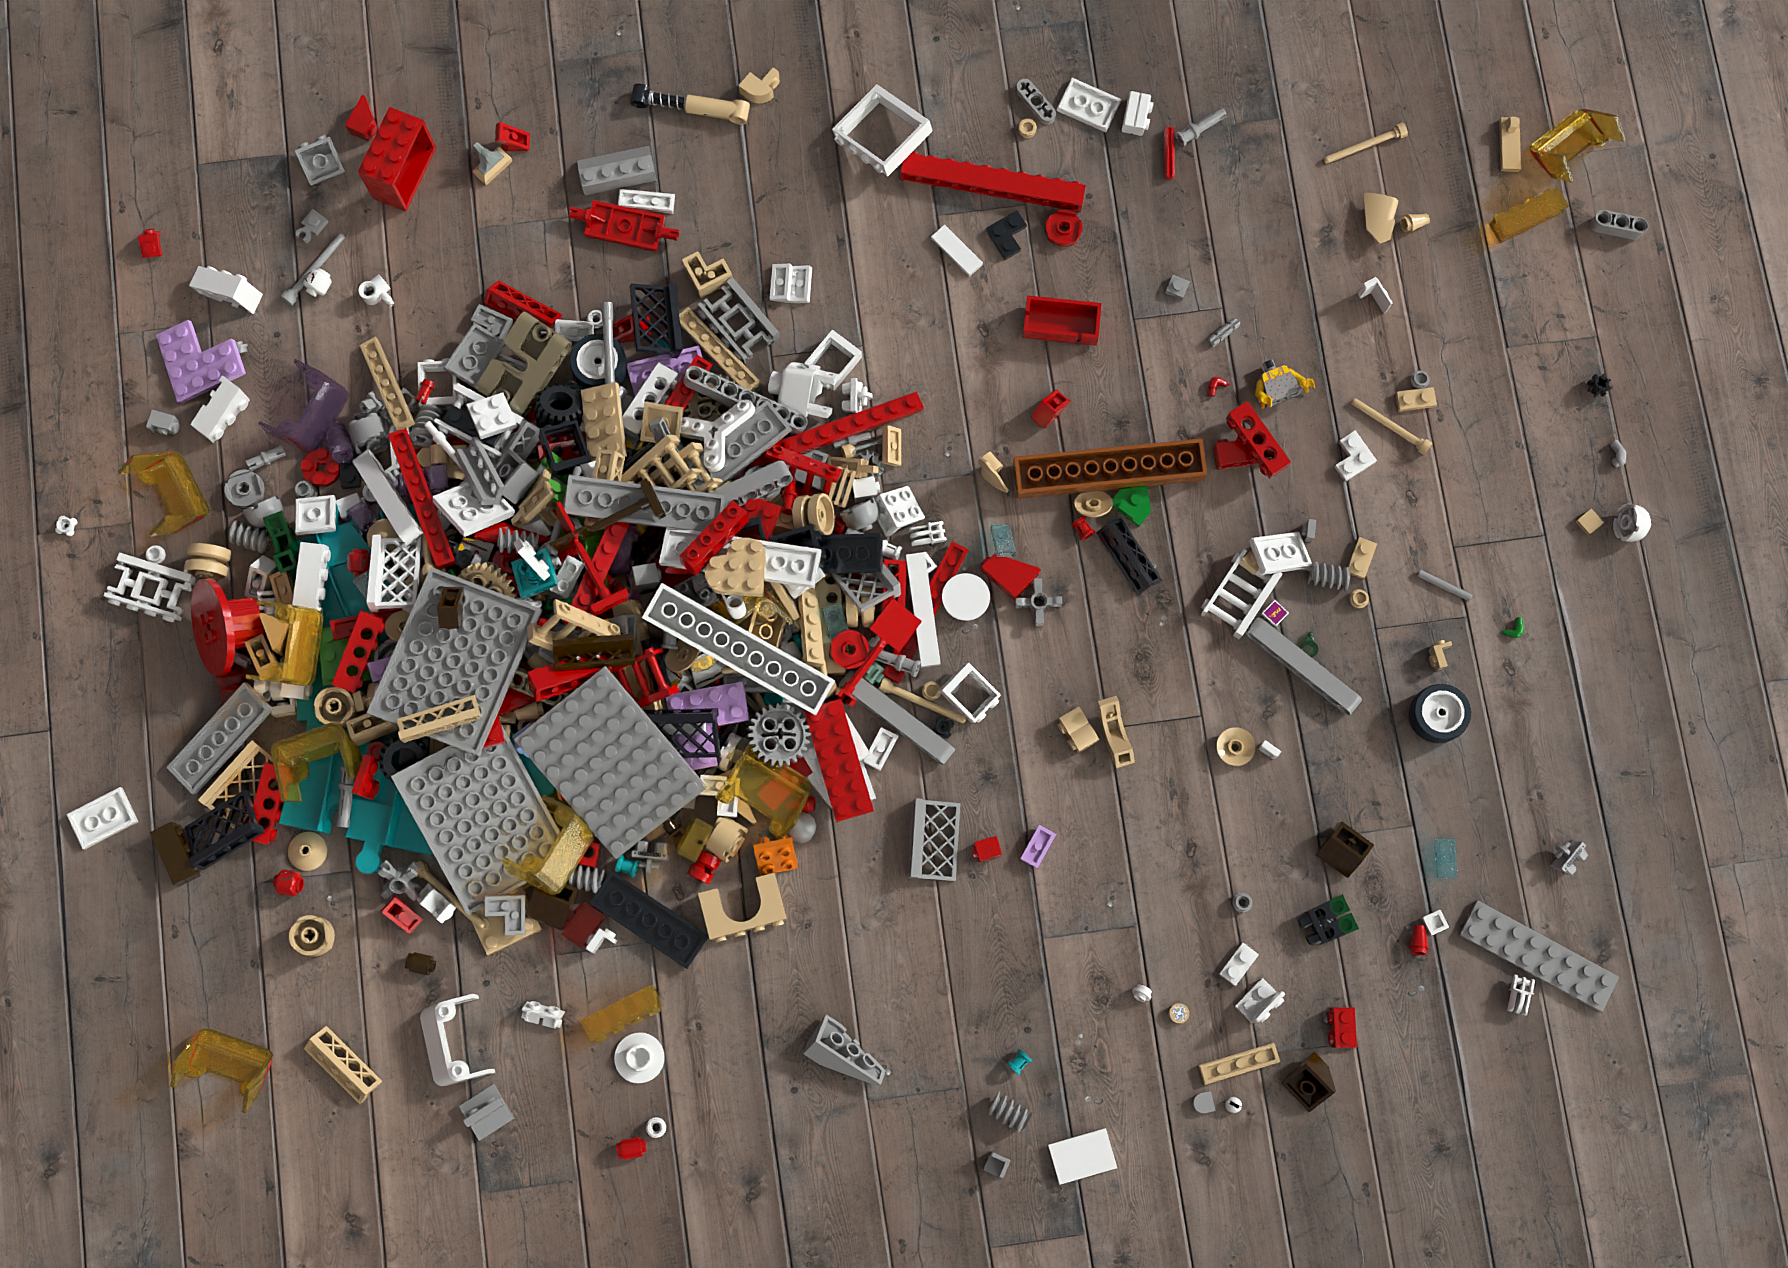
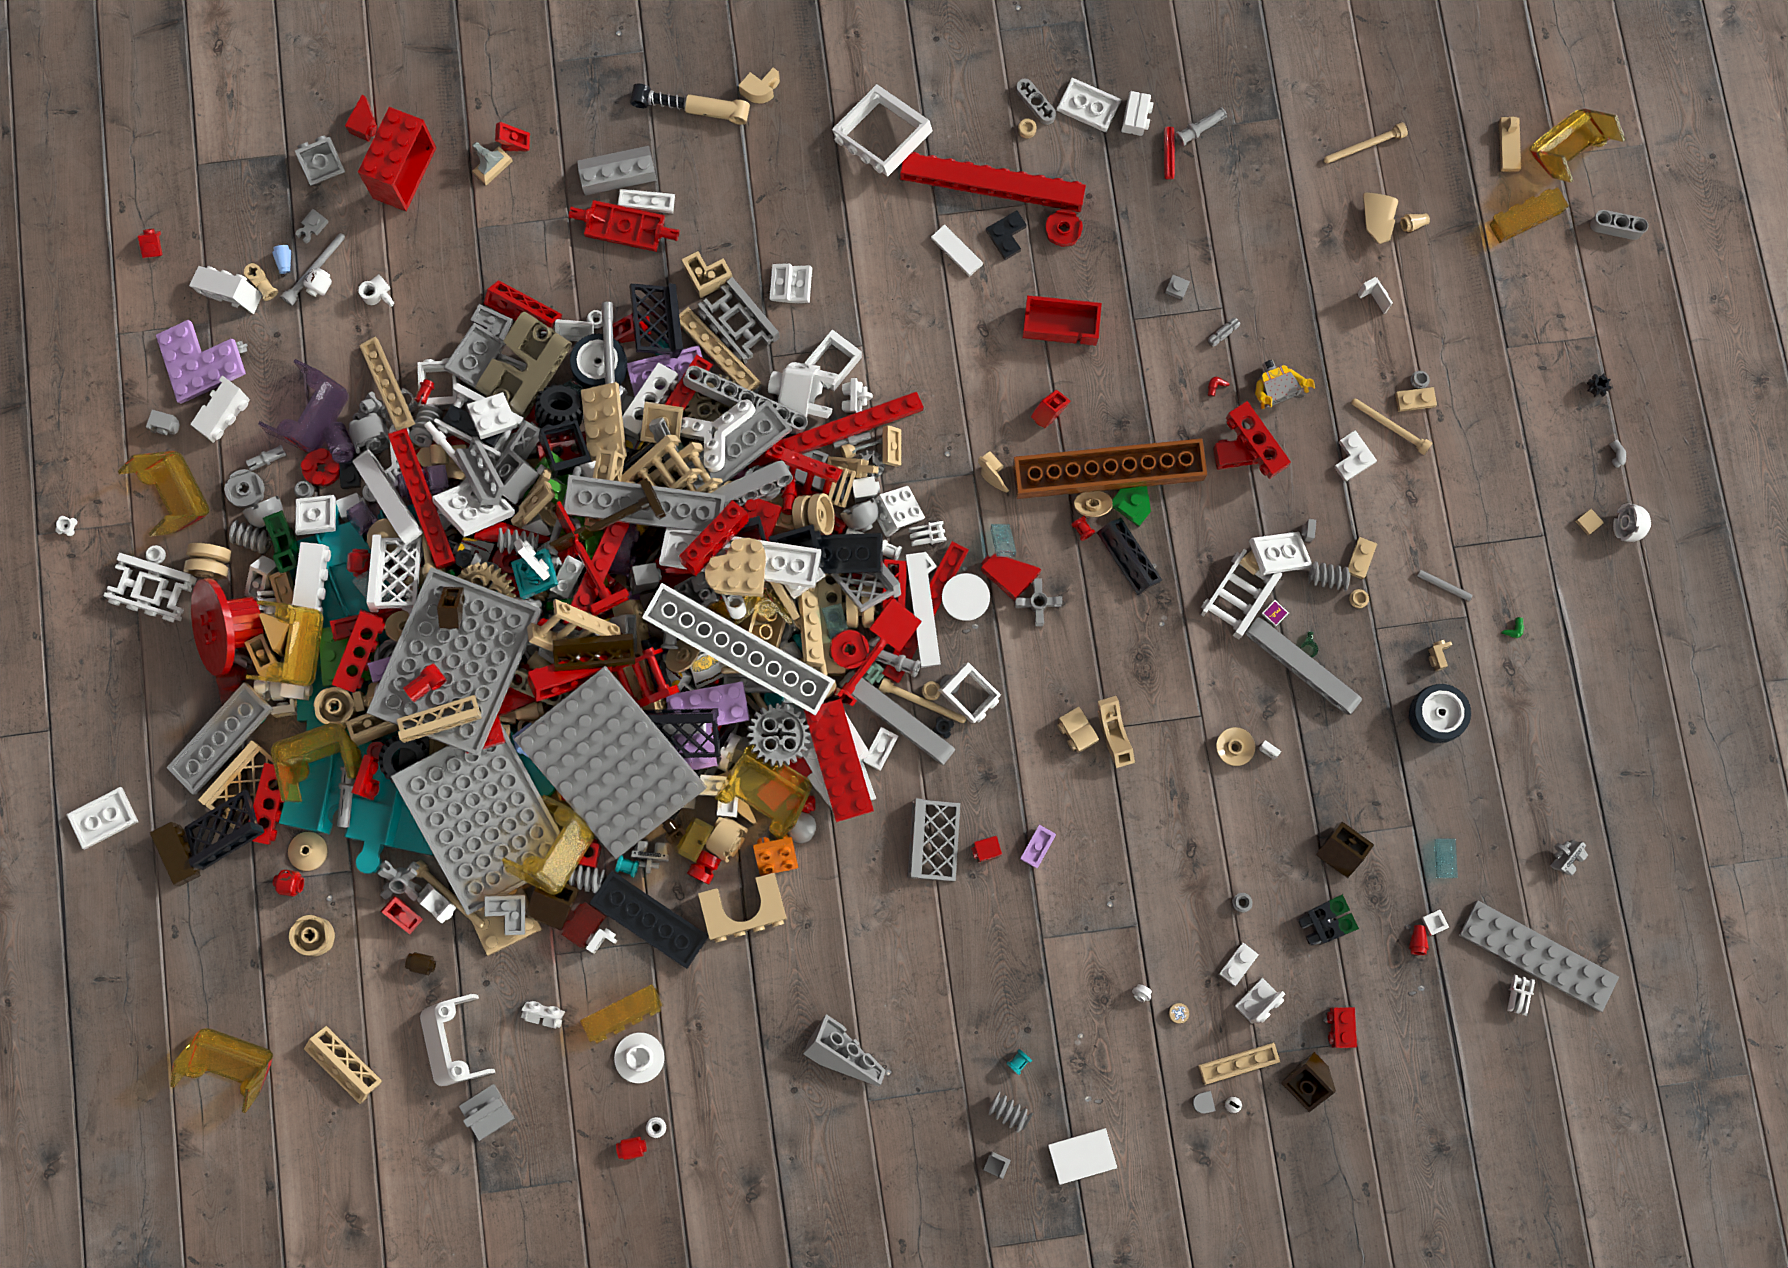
none -> tan connector [244,263,278,301]
none -> light blue cone [272,245,291,274]
none -> red piece [403,664,447,702]

